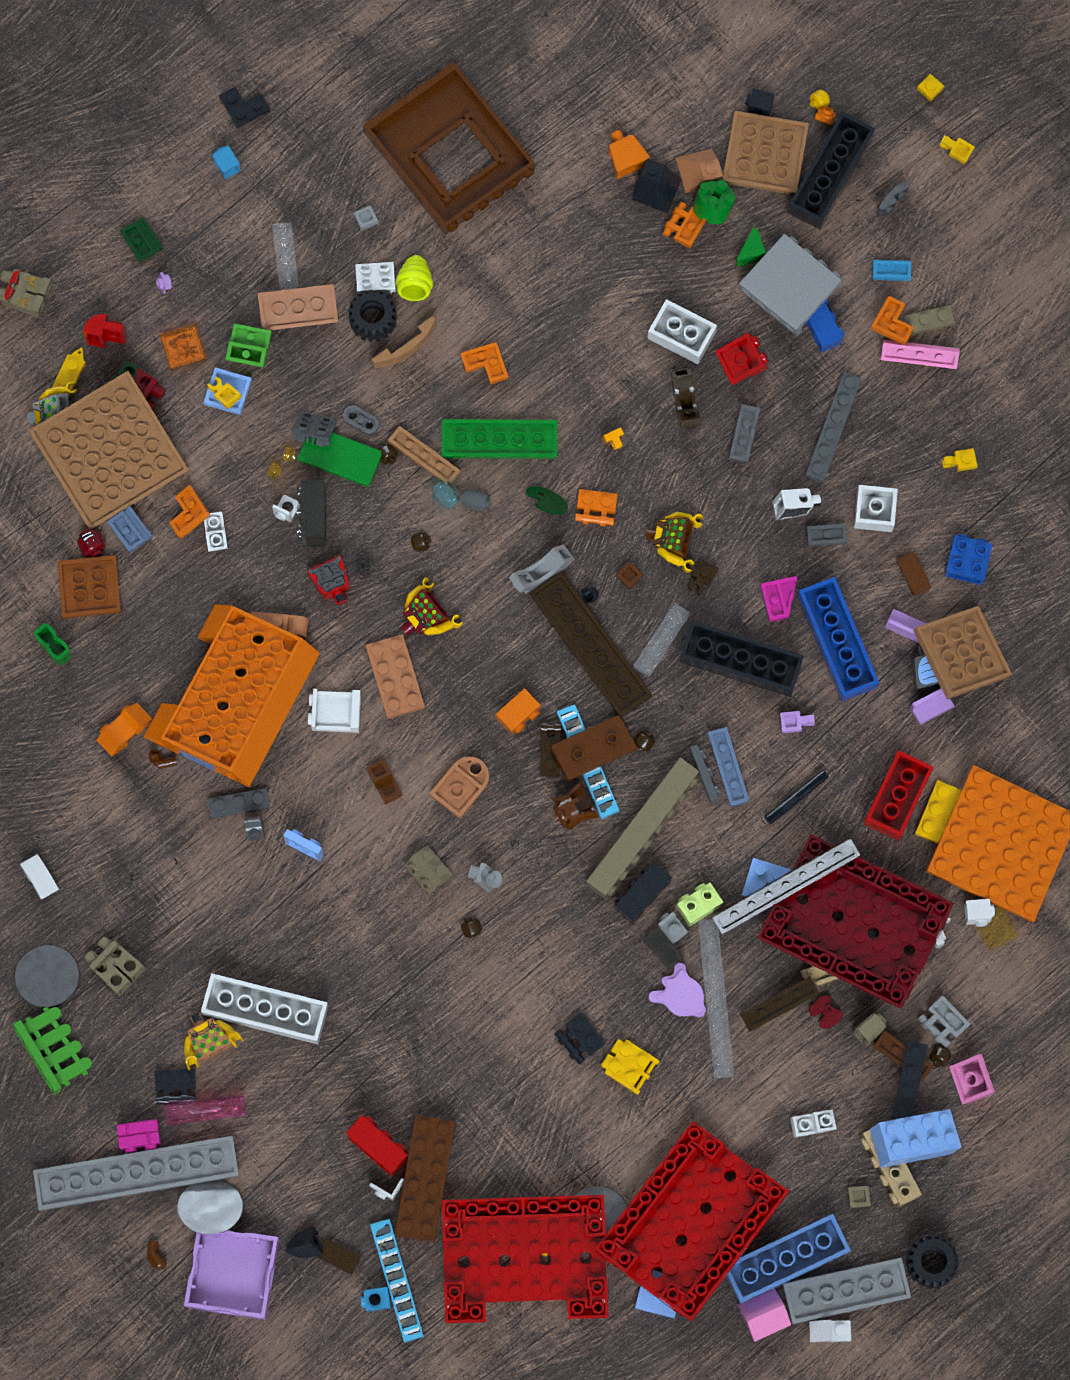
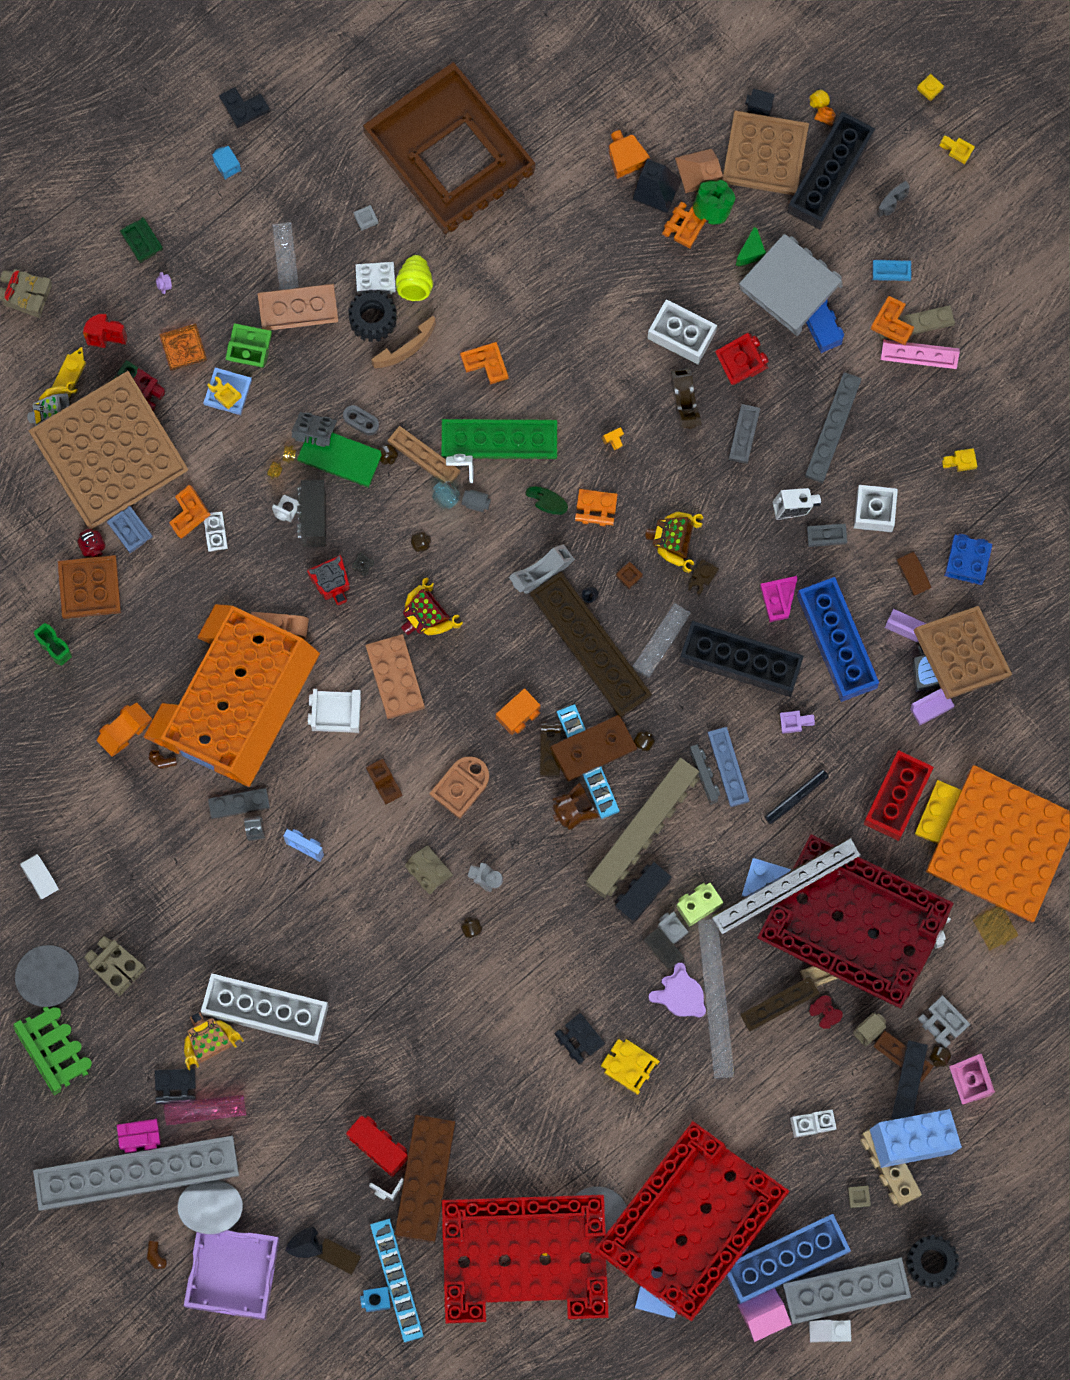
white brick [964,899,995,927] -> none
none -> white bracket [446,454,474,483]

